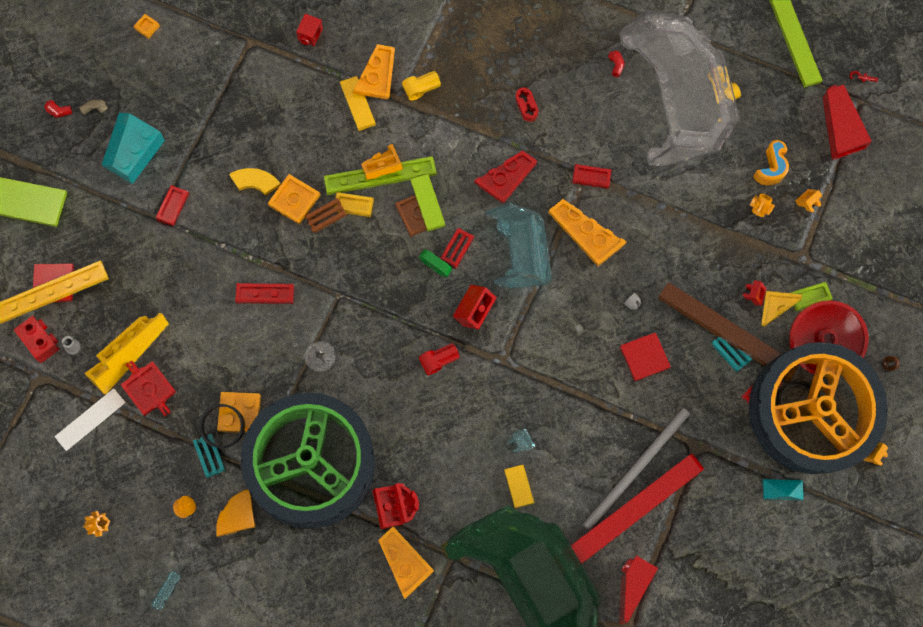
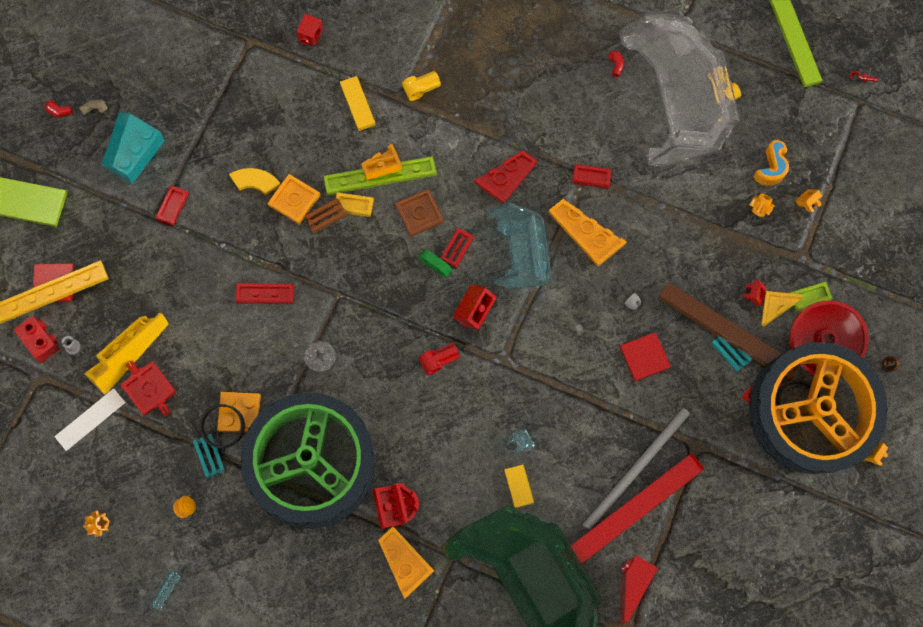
light orange tile [133,14,160,39] -> none
light orange brick [216,490,256,537] -> none
light orange wing [353,44,395,100] -> none
lime tile [411,174,445,232] -> none
red beam [515,88,539,122] -> none
teal slope [762,479,804,501] -> none
red slope [822,84,872,160] -> none

